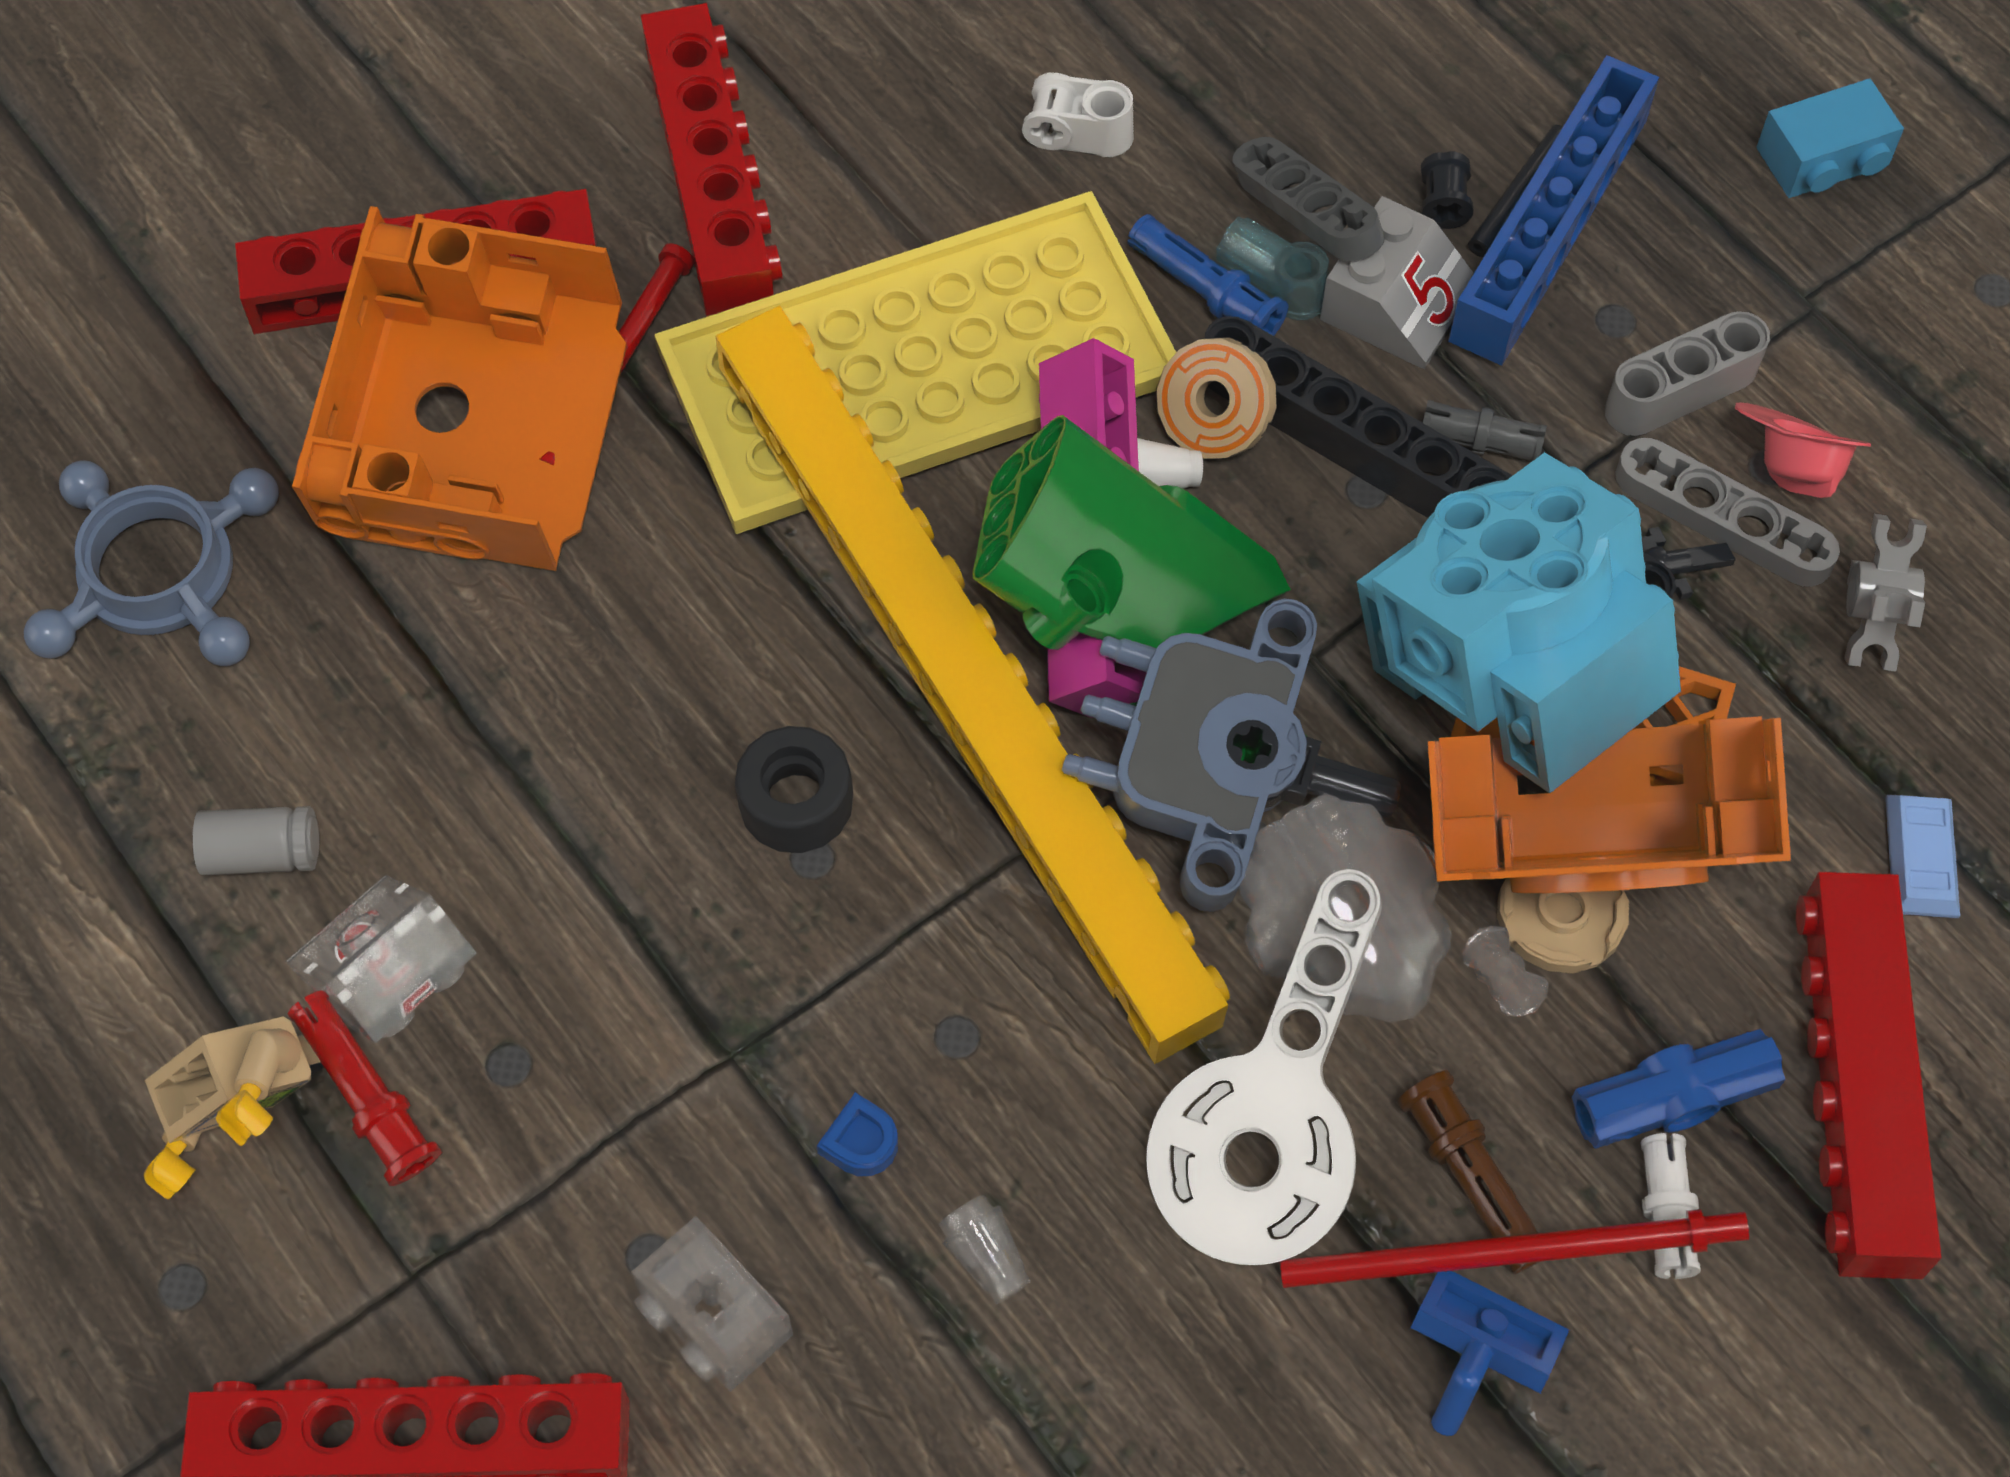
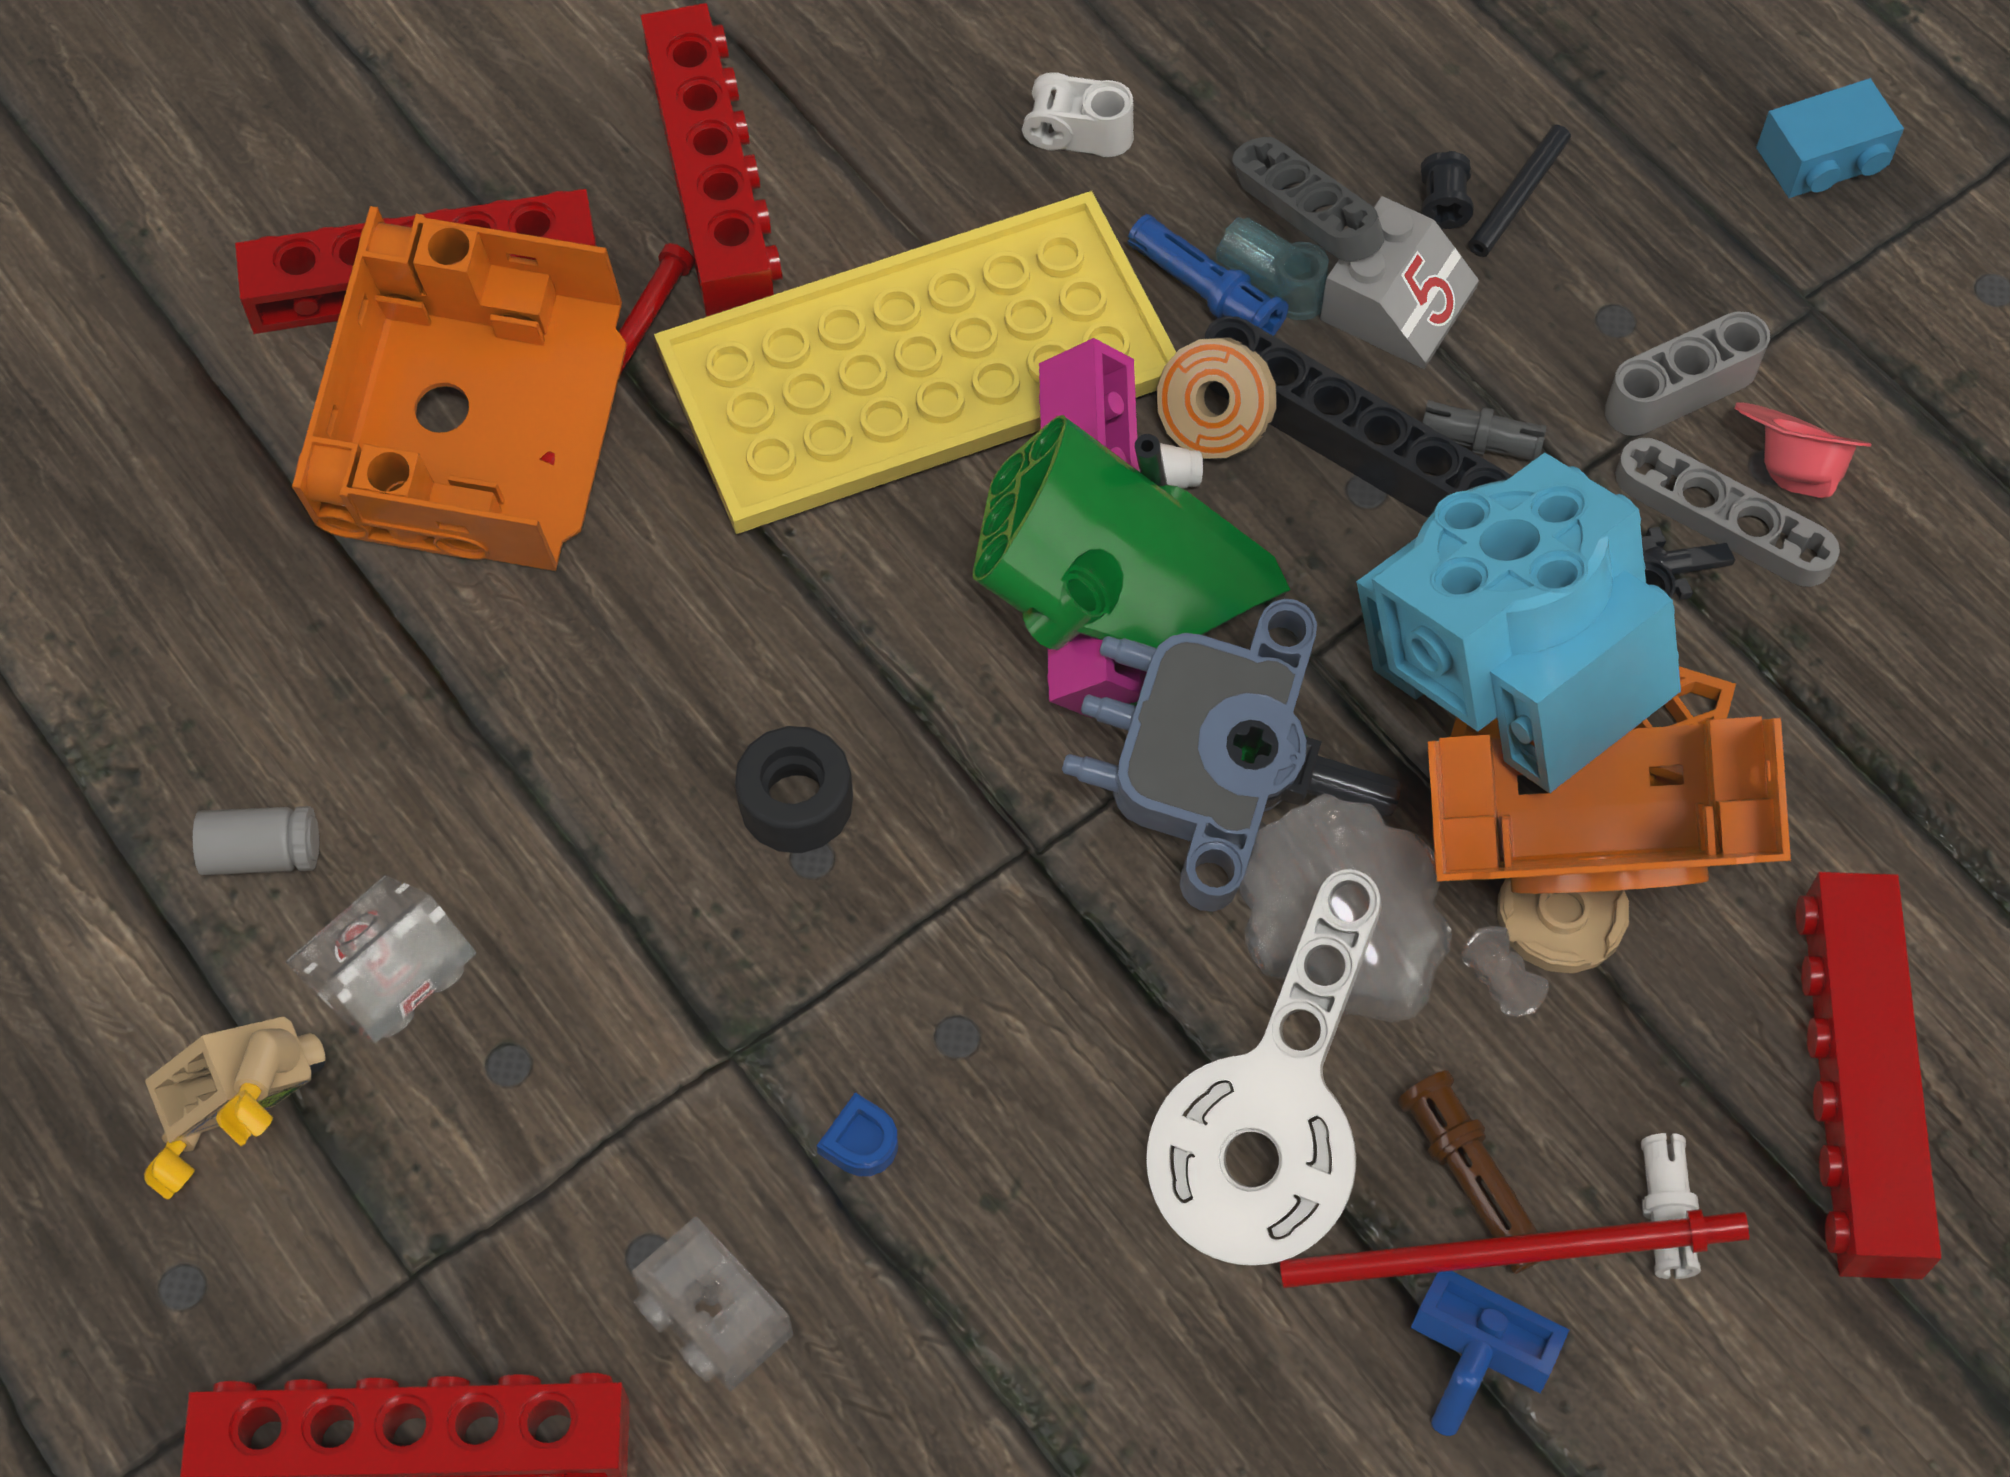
sand blue piece [24,460,279,666] -> none
red pin [287,990,442,1186] -> none
yellow brick [715,305,1230,1064] -> none
clear cone [938,1195,1031,1304] -> none
blue brick [1449,55,1659,366] -> none
blue piece [1571,1028,1785,1149] -> none
light grey pin [1844,514,1927,671] -> none
light blue tile [1885,795,1960,918] -> none
none -> black piece [1134,434,1168,486]

